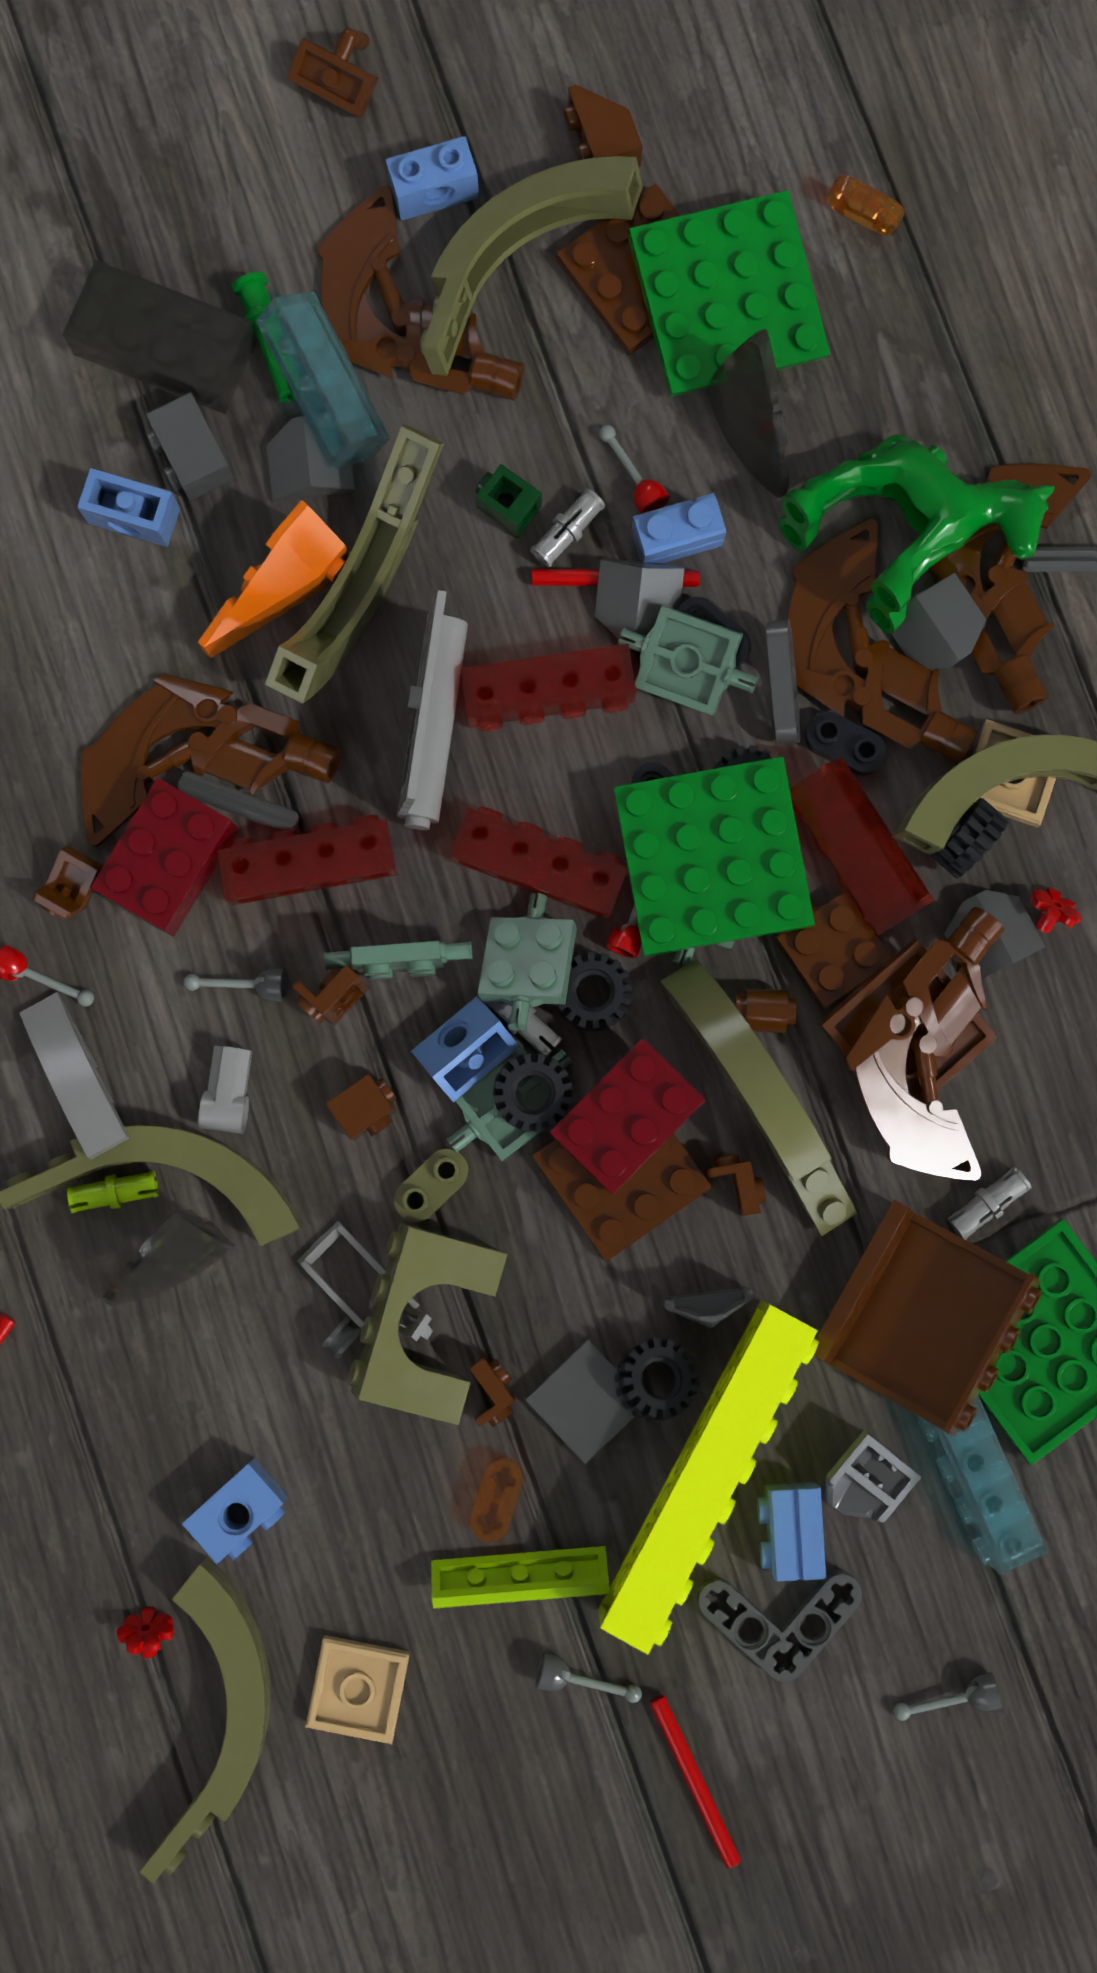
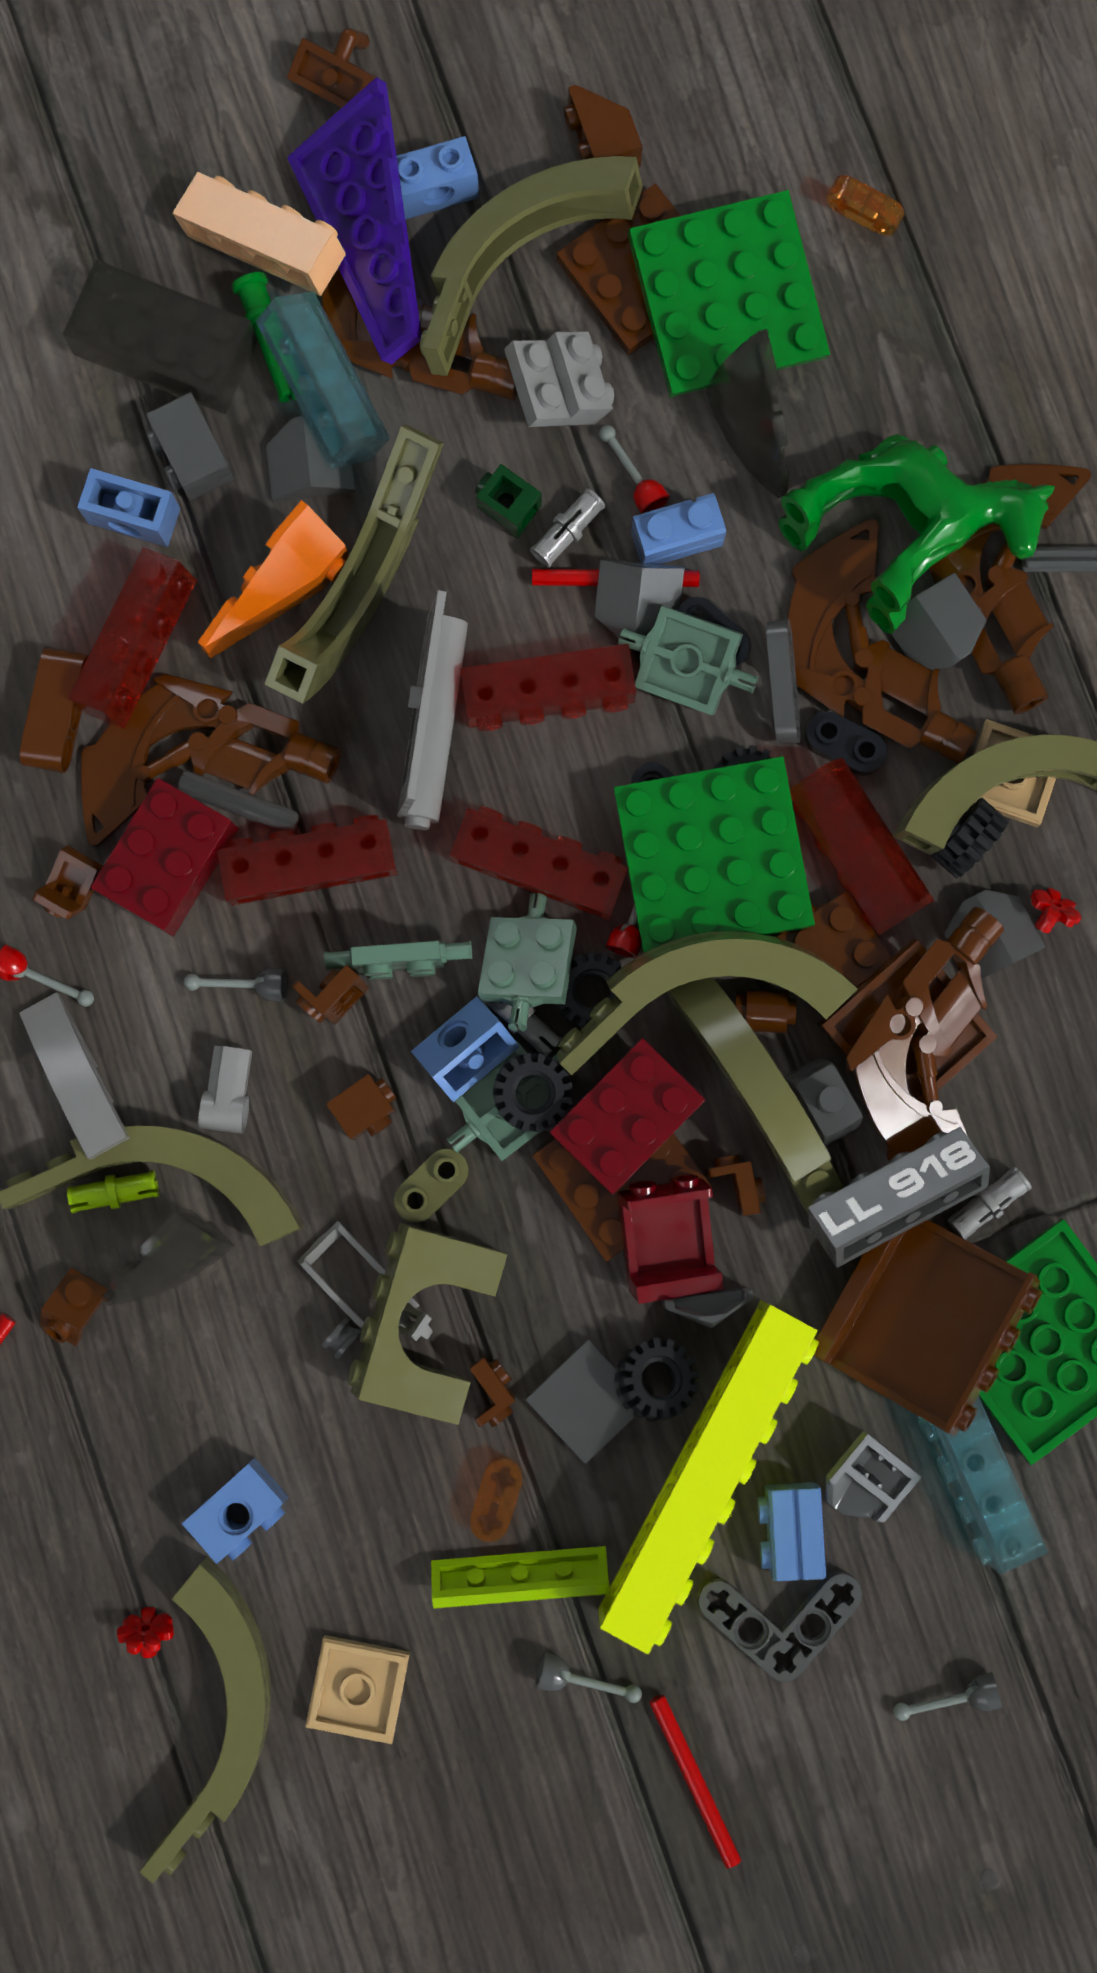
none -> reddish brown beam [20,647,91,773]
none -> reddish brown bracket [39,1268,108,1346]
none -> clear red brick [68,547,197,729]
none -> light nougat brick [172,172,346,296]
none -> dark purple wing [287,77,422,365]
none -> light grey plate [504,332,614,427]
none -> olive arch [557,931,858,1075]
none -> dark red panel [618,1174,724,1304]
none -> dark grey torso [784,1057,863,1147]
none -> dark grey brick [808,1127,990,1268]

